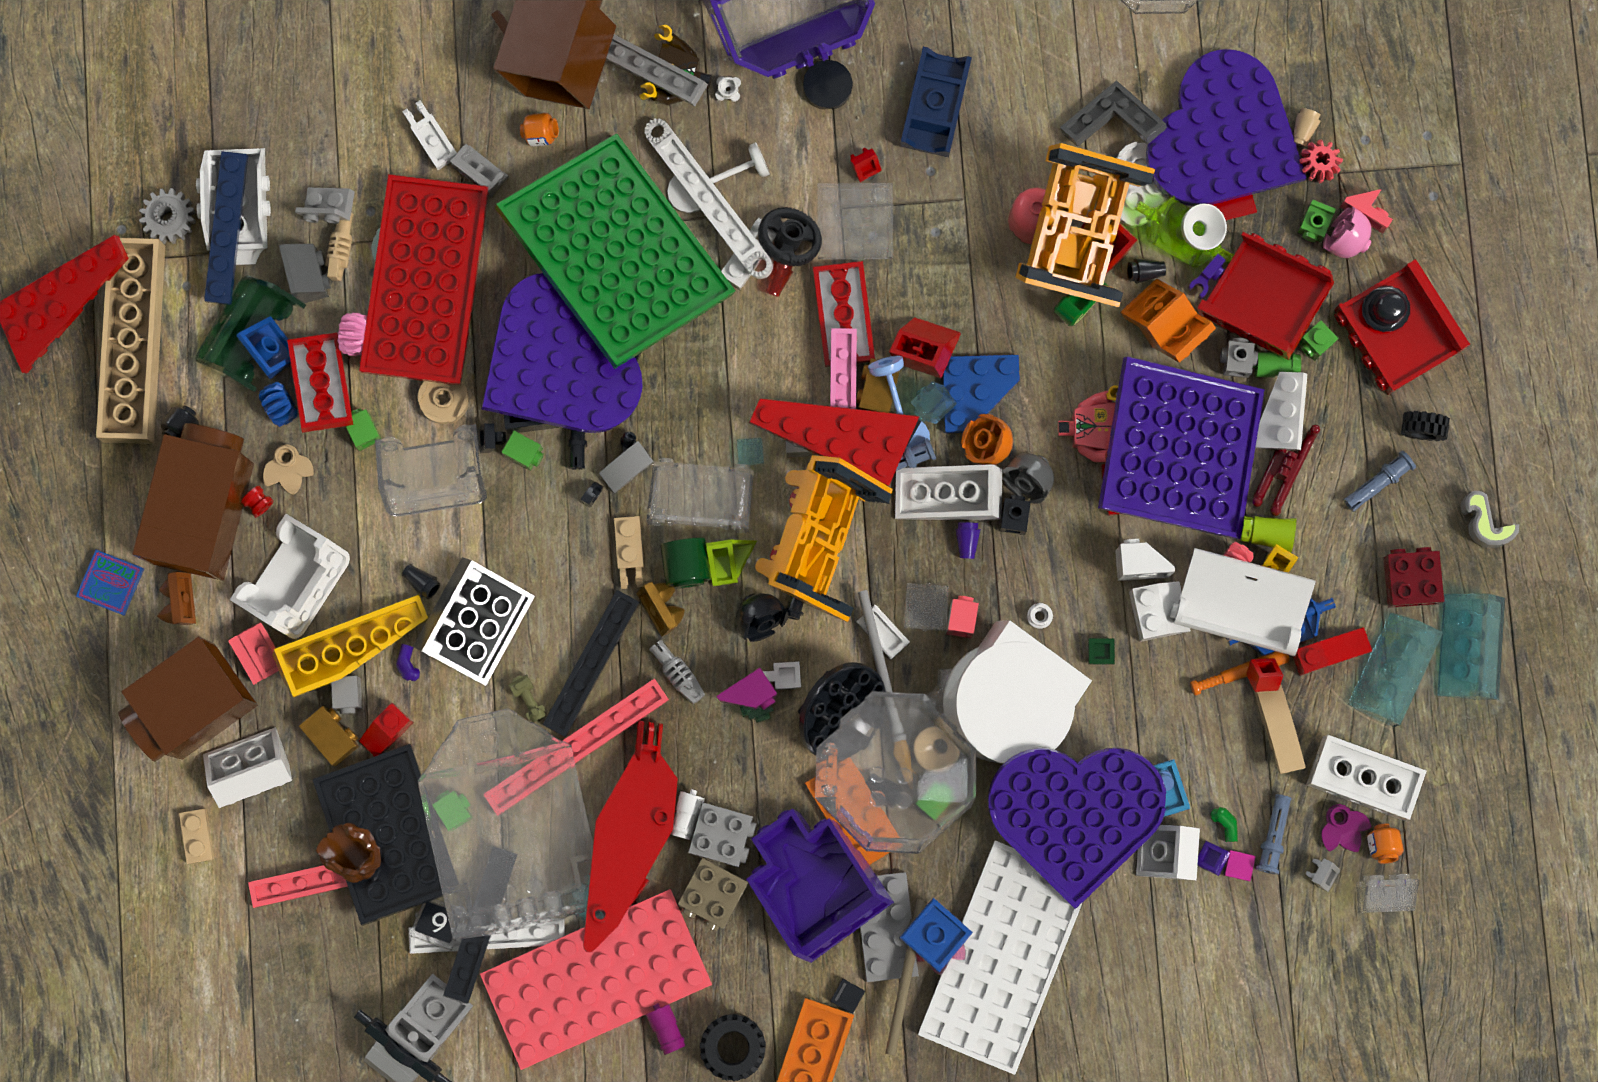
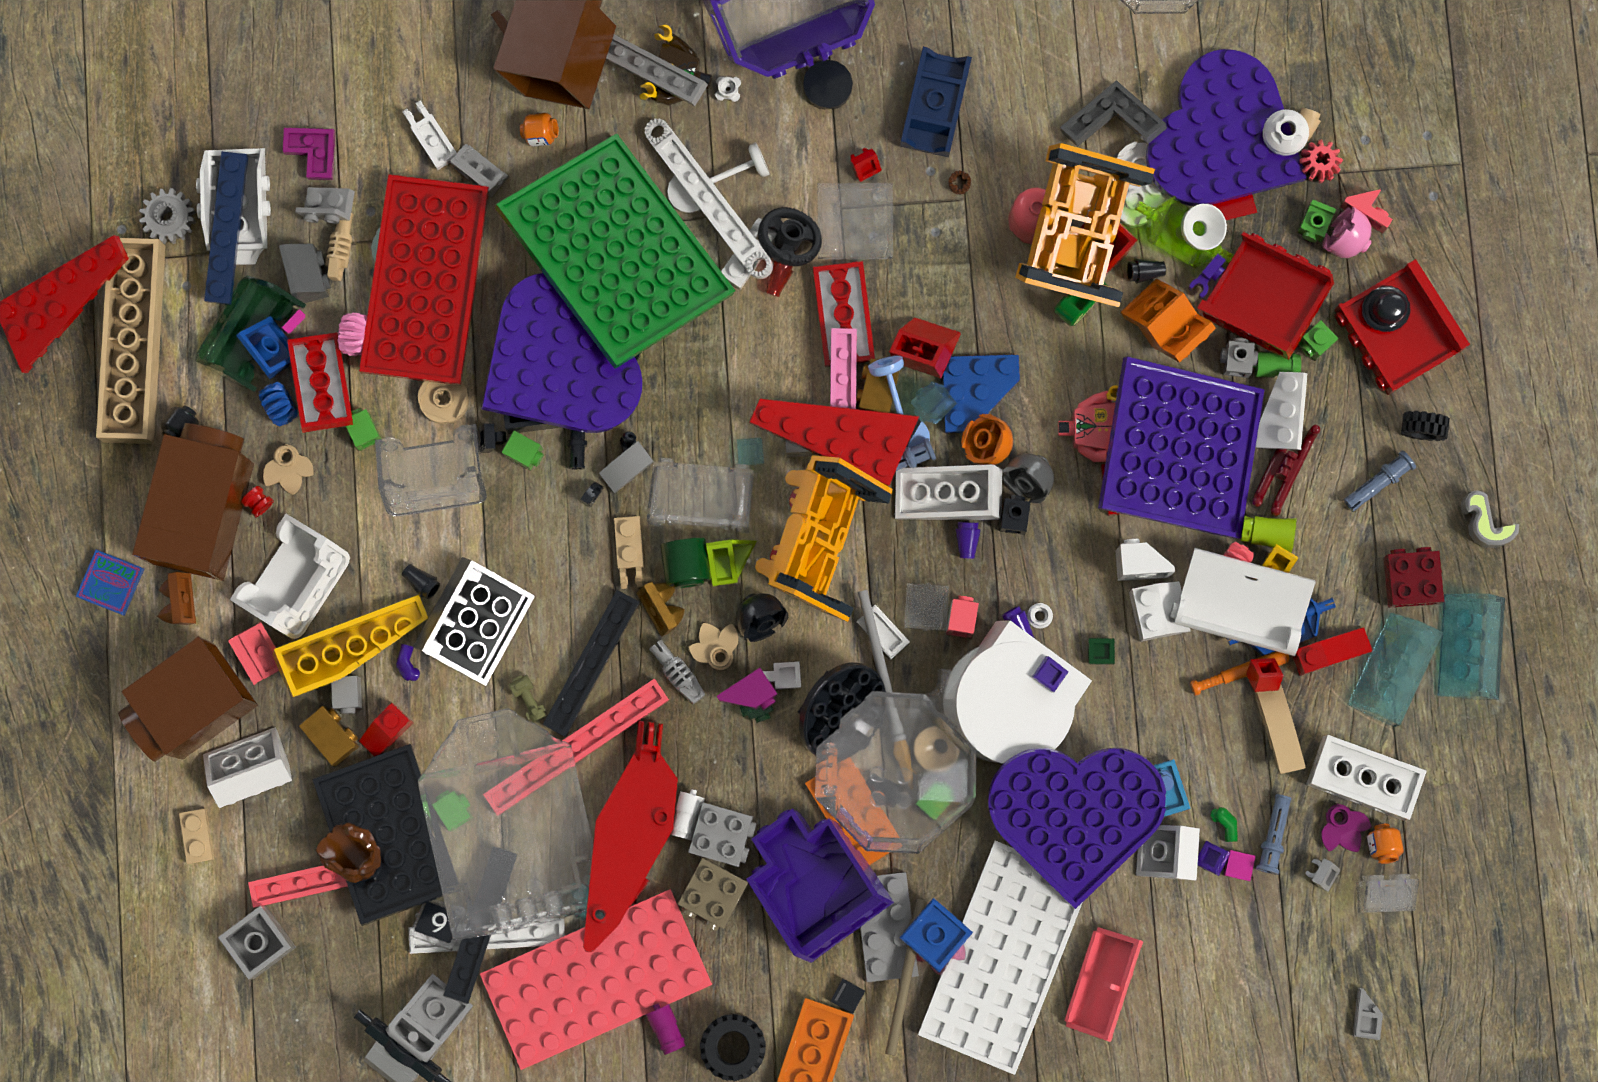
black pin [786,596,804,620] -> none
none -> light grey brick [218,906,296,980]
none -> dark pink tile [281,309,306,334]
none -> magenta plate [283,128,335,180]
none -> tan plate [689,623,738,670]
none -> reddish brown bush [948,170,971,195]
none -> dark purple cone [1002,606,1035,638]
none -> dark purple tile [1032,656,1069,693]
none -> coral container [1064,927,1143,1042]
none -> white piece [1263,110,1309,156]
none -> light grey tile [1352,988,1383,1040]

